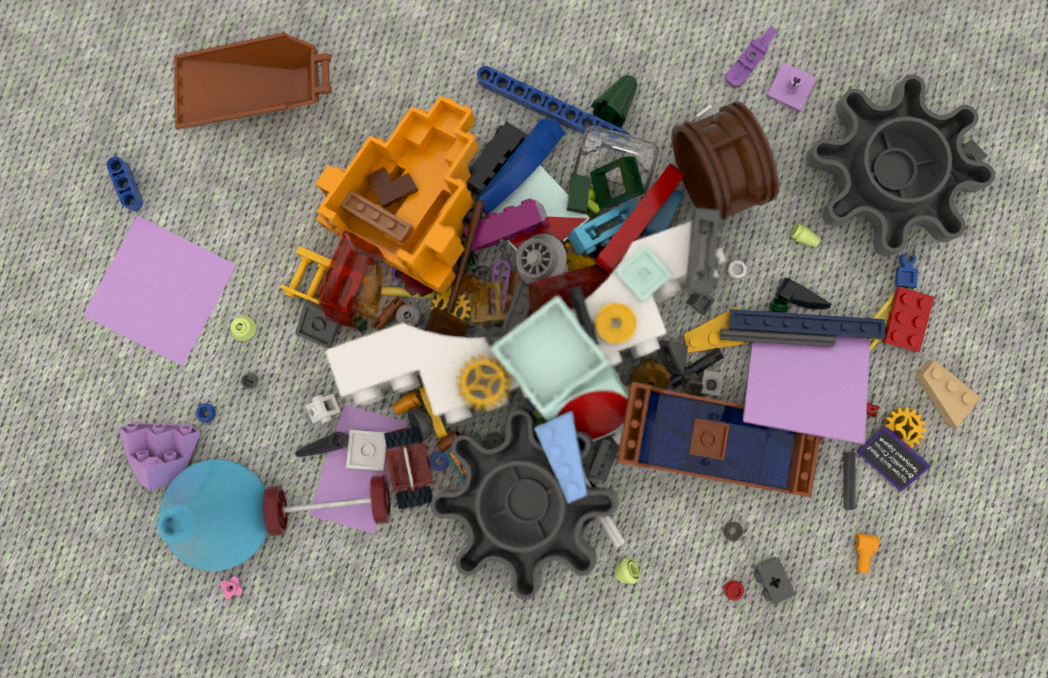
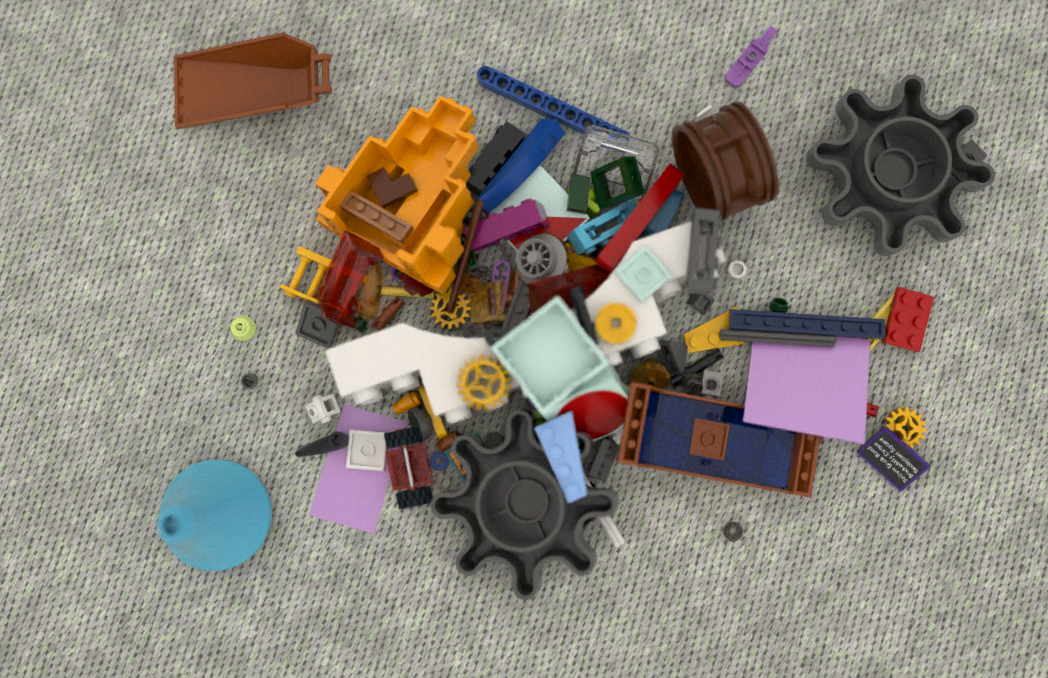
lavender piece [83,215,236,366] -> none
blue beam [107,156,143,211] -> none
lavender brick [118,423,201,491] -> none
blue plate [196,403,216,423] -> none
bright pink plate [220,576,243,599] -> none
dark red axle [263,474,391,536] -> none
light grey head [396,304,422,328] -> none
reddish brown tile [424,307,470,338] -> none
dark green cone [591,75,638,128] -> none
yellowish green cone [615,557,640,584] -> none
red plate [724,580,744,600] -> none
dark grey brick [753,556,796,605] -> none
lavender tile [766,62,817,112] -> none
black piece [775,278,832,309] -> none
yellowish green cone [790,223,821,247] -> none
dark grey axle [844,452,856,510] -> none
light orange pin [854,533,879,574] -> none
blue plate [895,254,918,288] -> none
tan wedge [915,360,981,428] -> none

